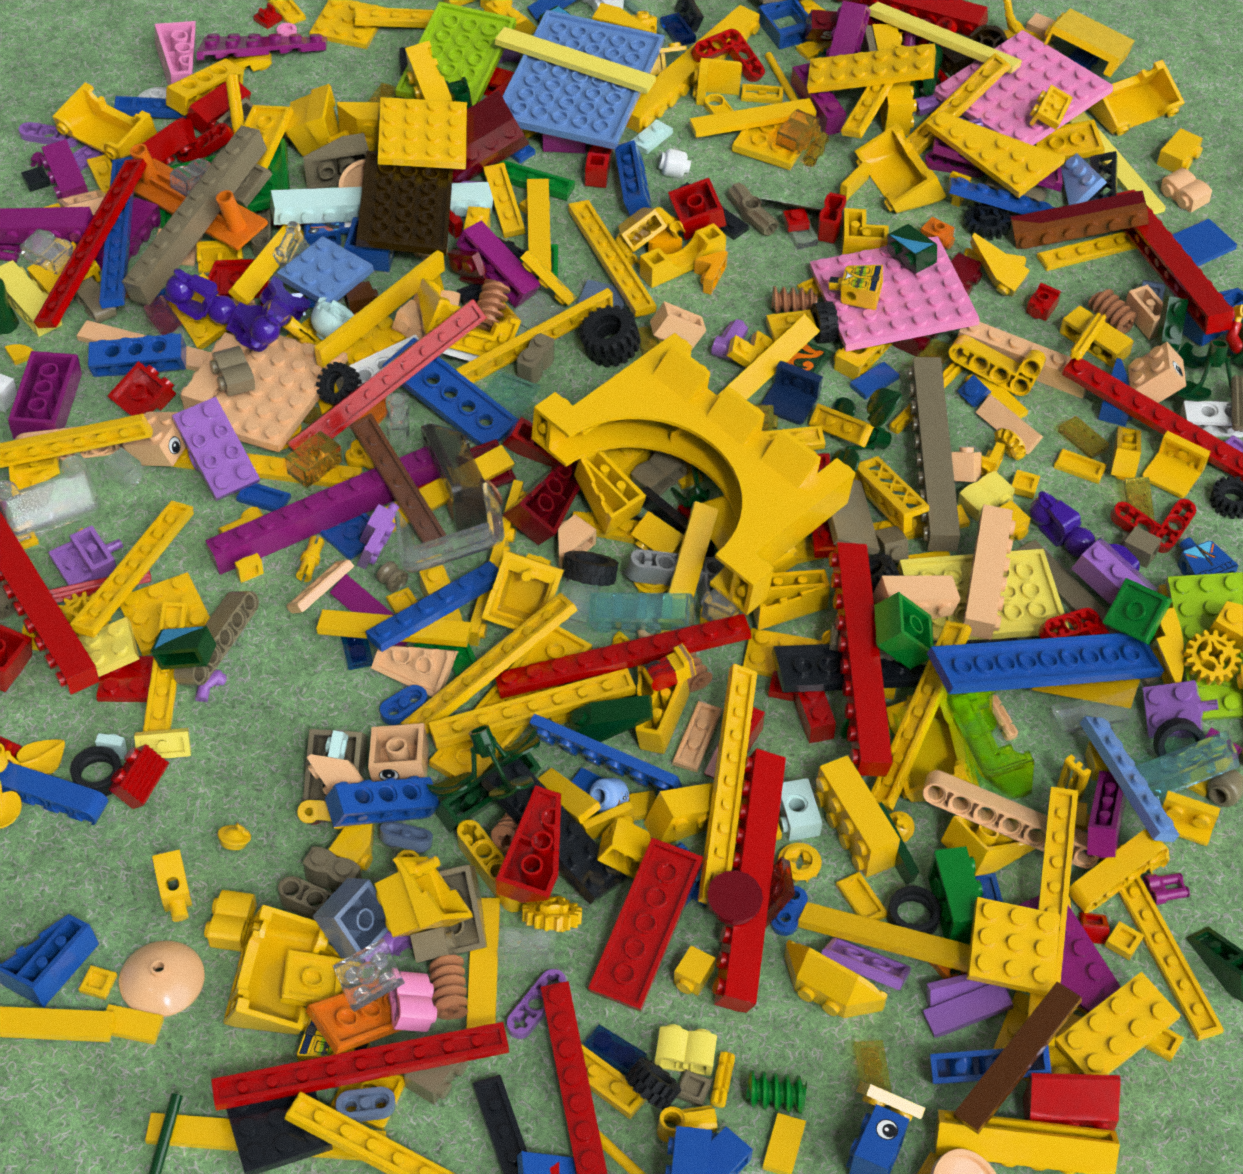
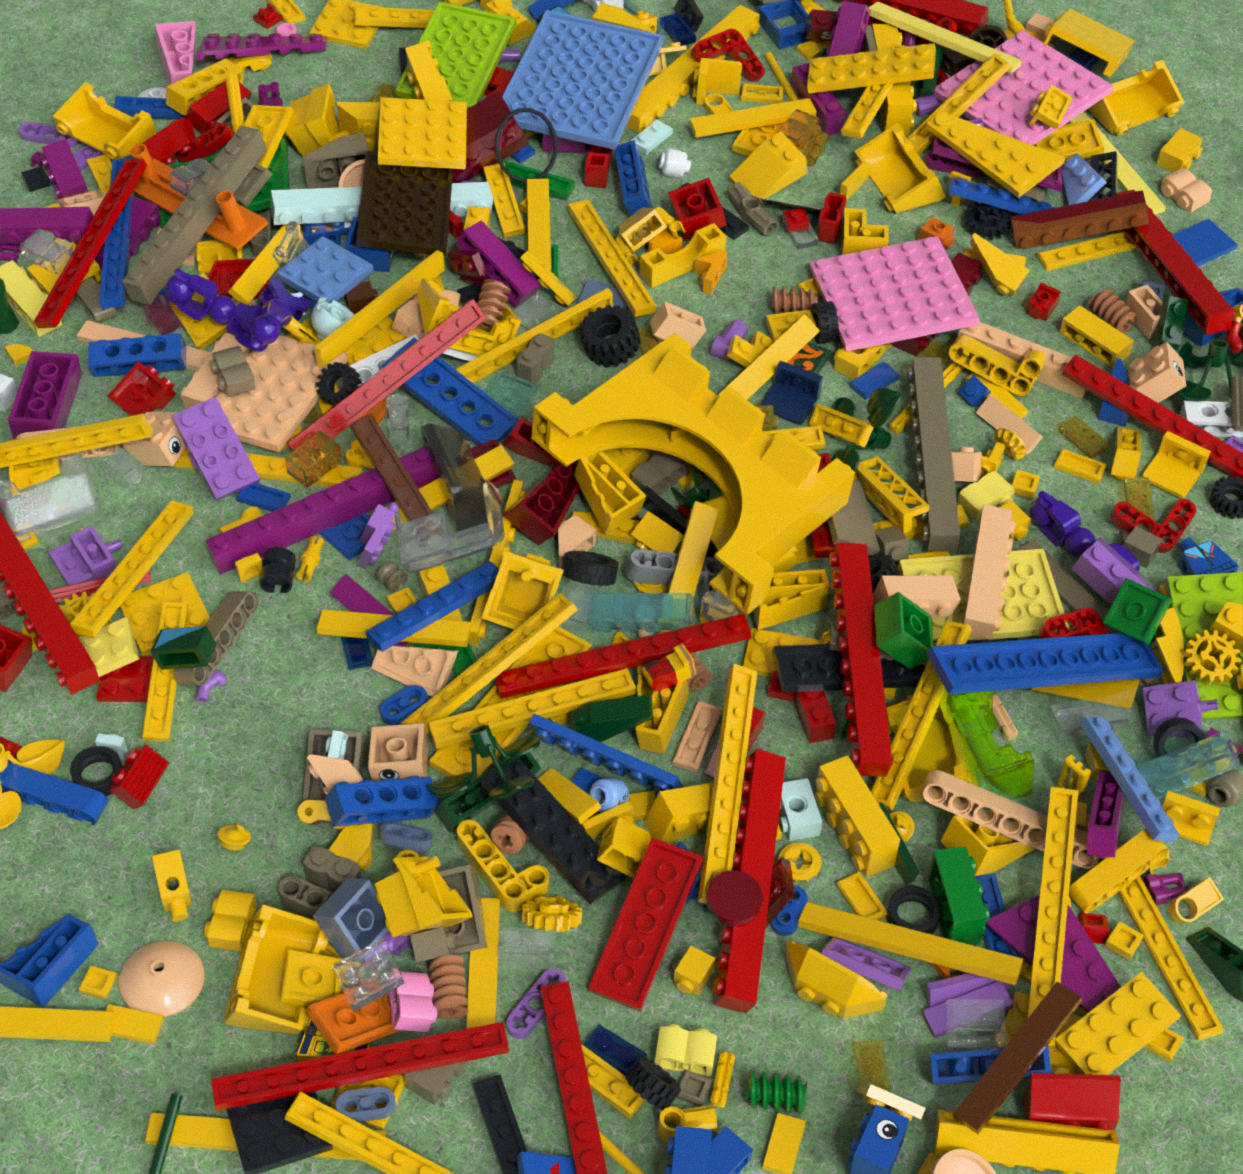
light yellow plate [134,728,191,758] -> none
light nougat tile [286,559,354,614] -> none
dark green piece [445,77,473,109] -> none
light yellow tile [495,27,656,94] -> none
red wedge [496,785,561,903] -> none
yellow torso [829,265,883,310] -> none
dark green brick [887,224,938,273] -> none
yellow plate [967,897,1060,996] -> none
yellow axle [1070,312,1106,360] -> none
none -> magenta piece [258,82,283,106]
none -> black wheel [260,547,296,593]
none -> clear plate [398,511,453,570]
none -> black piece [494,108,558,183]
none -> yellow slope [729,131,807,201]
none -> clear plate [946,999,1006,1050]
none -> yellow piece [1169,877,1224,924]

